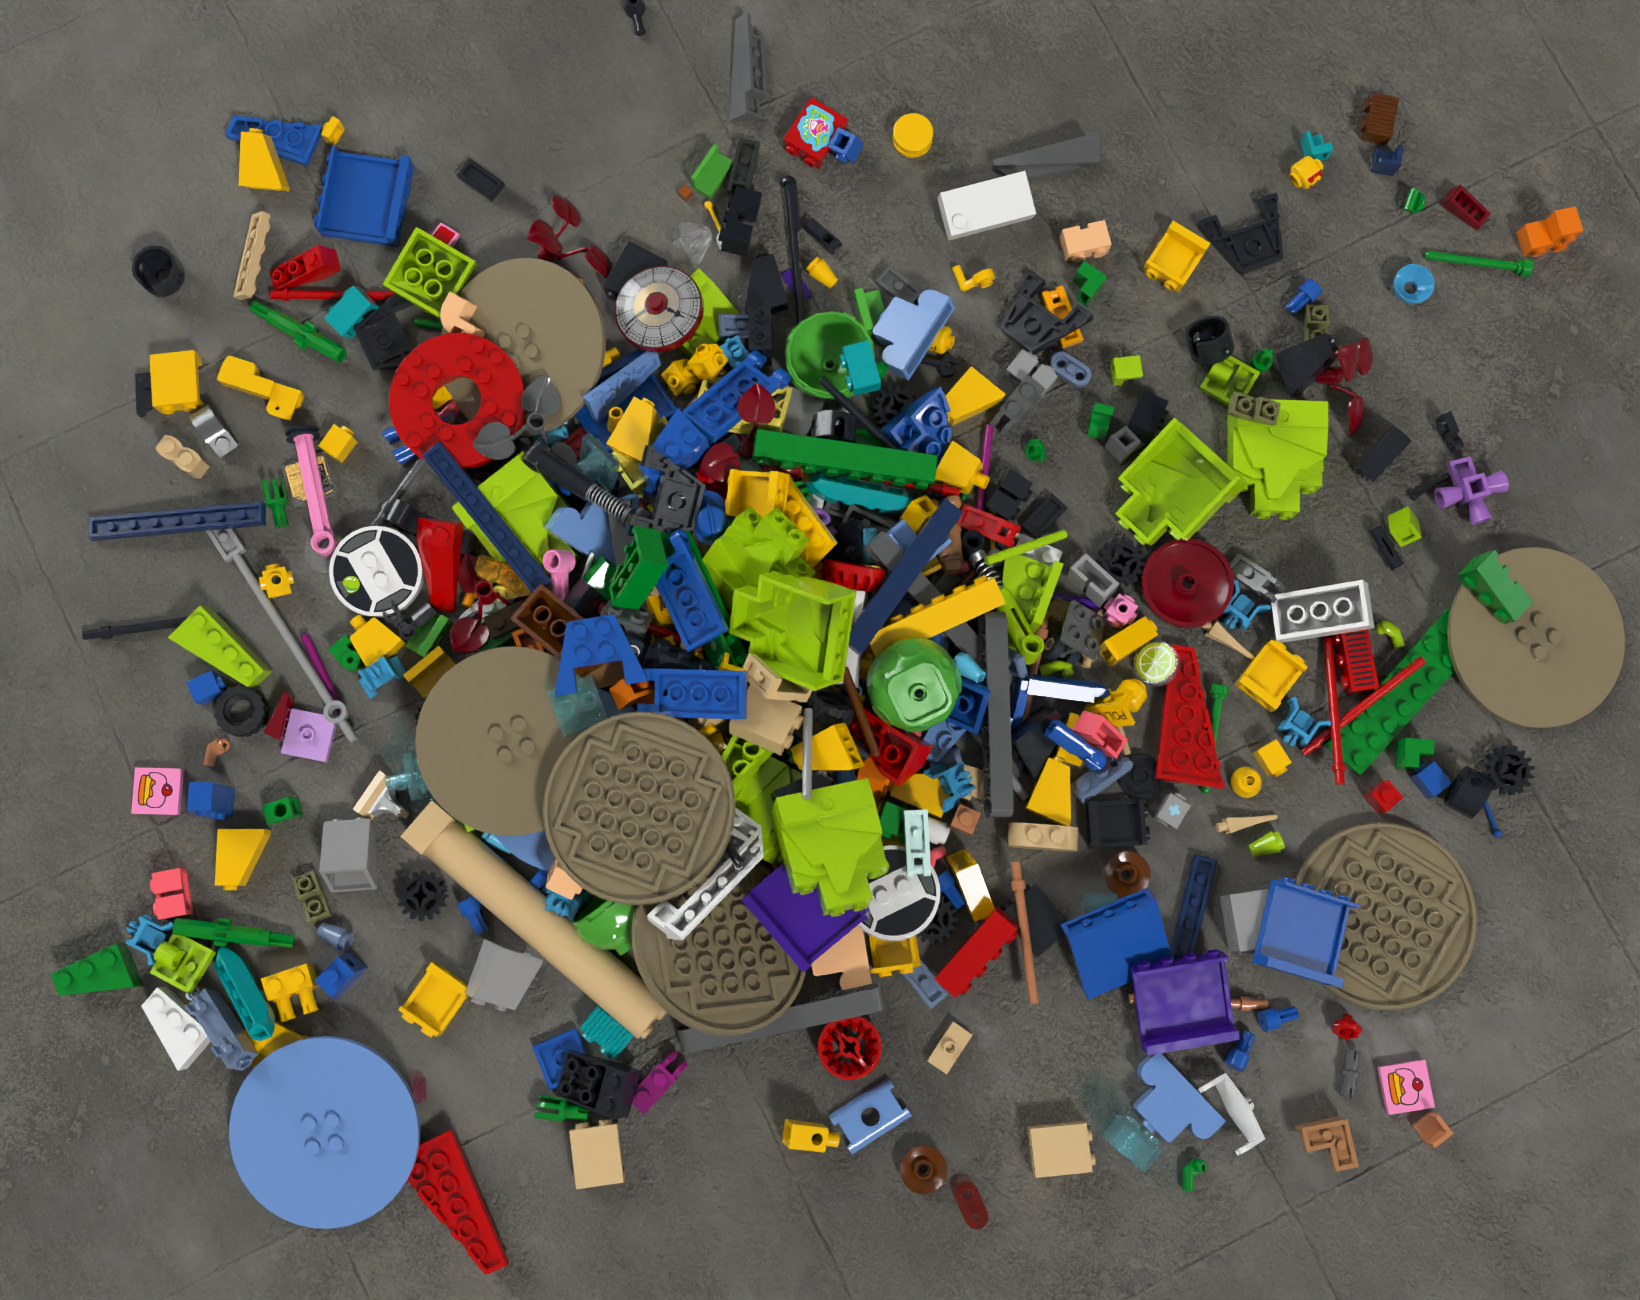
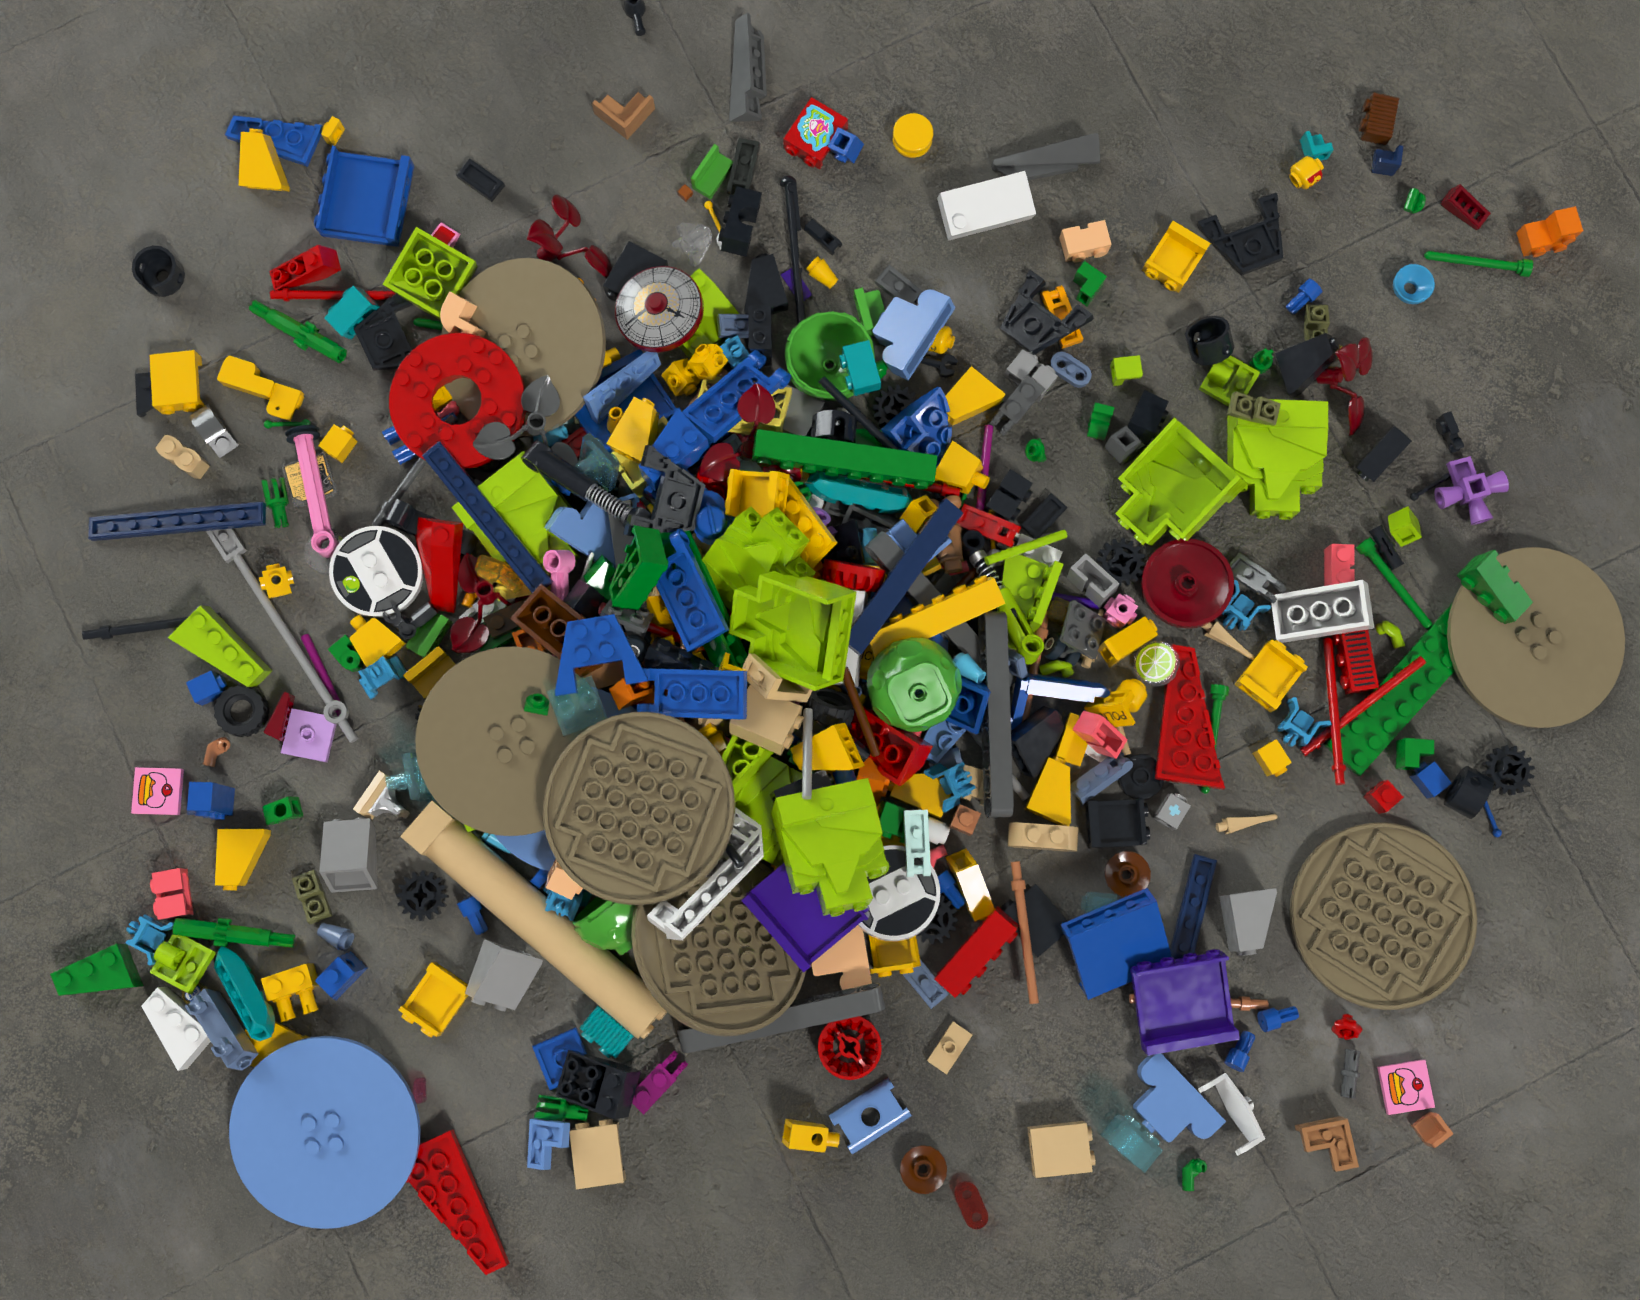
tan plate [233,211,270,300] -> none
yellow plate [952,265,996,291] -> none
blue piece [1045,719,1107,771] -> none
yellow cone [1231,766,1262,798] -> none
lime cone [1248,831,1285,858] -> none
blue panel [1252,877,1361,988] -> none
none -> green hinge [264,419,311,429]
none -> green plate [524,693,550,716]
none -> medium blue plate [527,1118,570,1170]
none -> medium nougat panel [592,92,655,140]
none -> coral piece [1324,544,1355,586]
none -> green piece [1355,537,1432,629]

